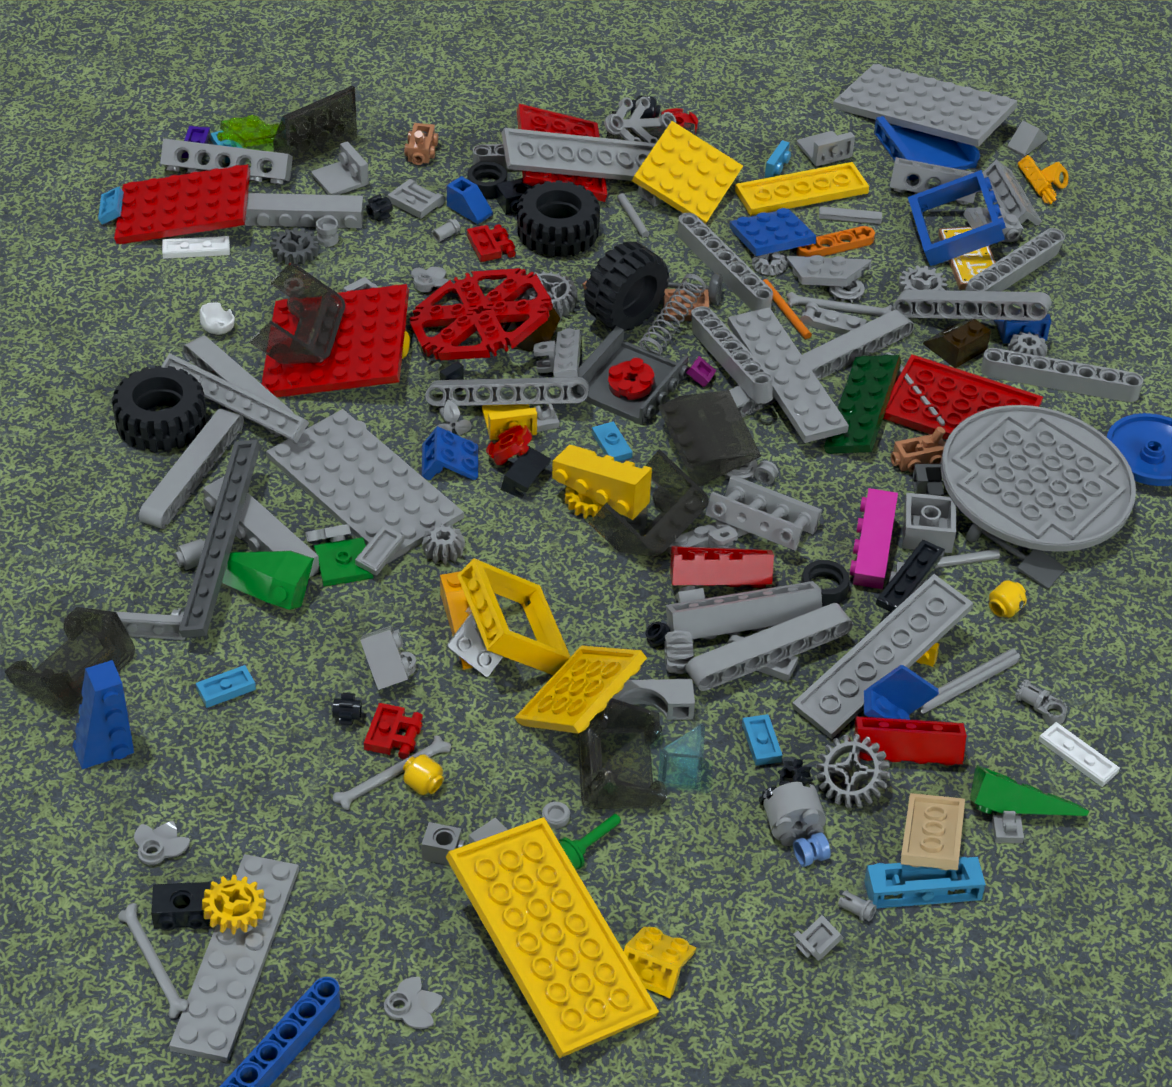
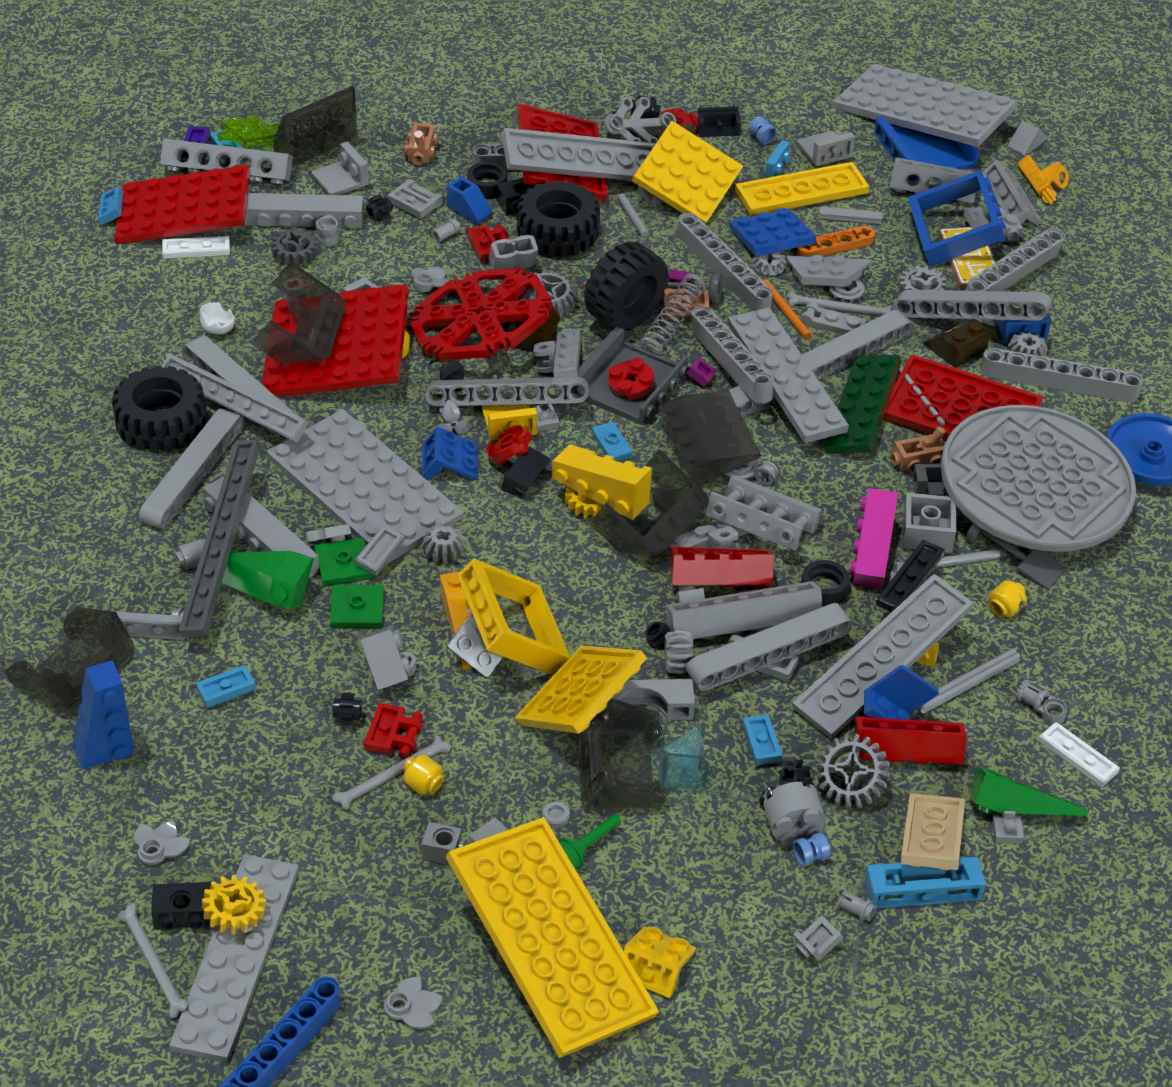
none -> green plate [330,585,384,629]
none -> light grey brick [489,235,538,270]
none -> magenta plate [669,269,693,283]
none -> black hinge [697,106,741,137]
none -> medium blue wheel [748,116,777,145]

